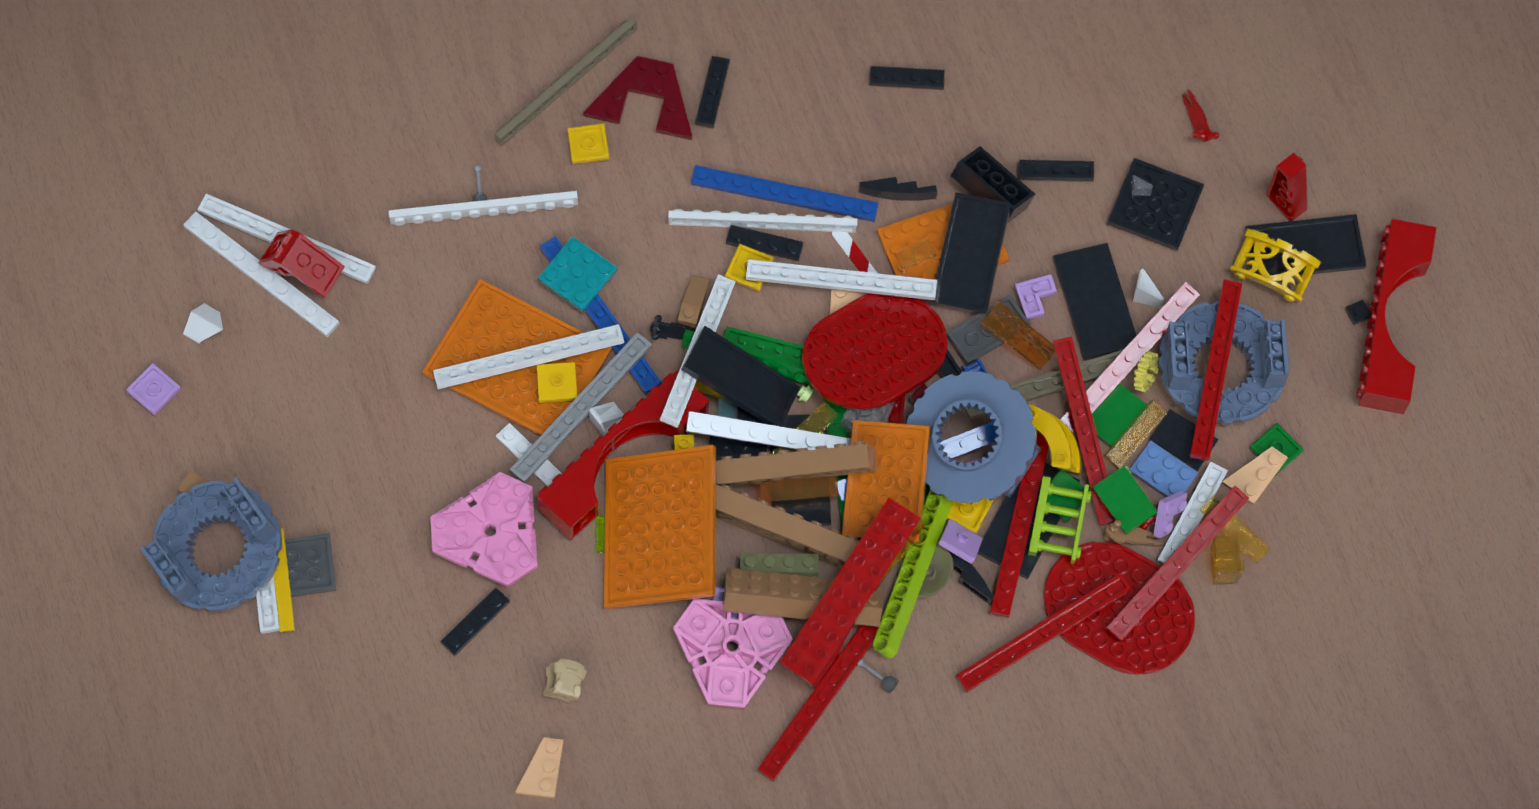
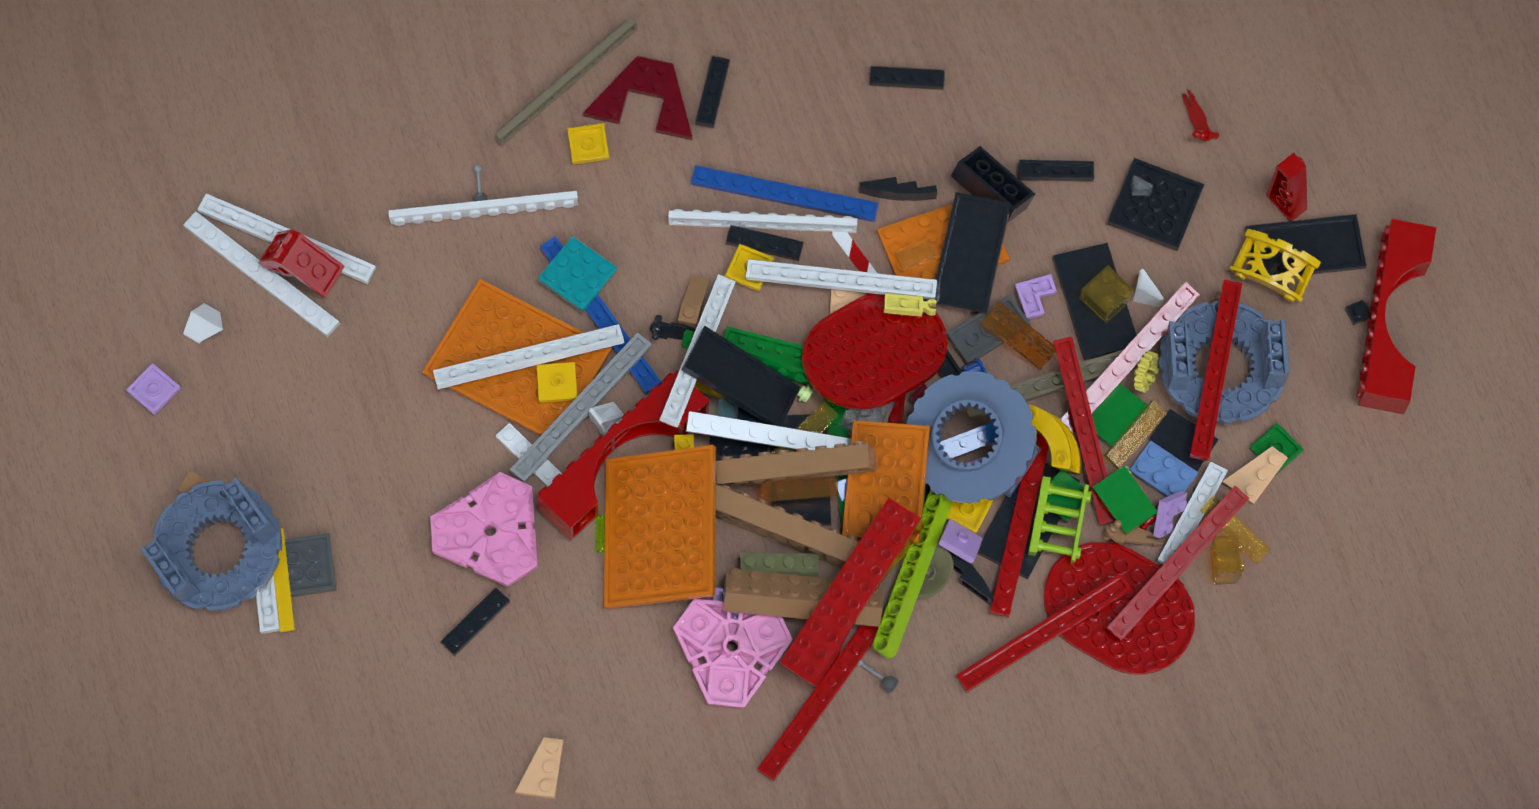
tan piece [543,659,587,703] -> none
none -> light yellow plate [884,293,936,317]
none -> clear yellow brick [1079,265,1135,323]

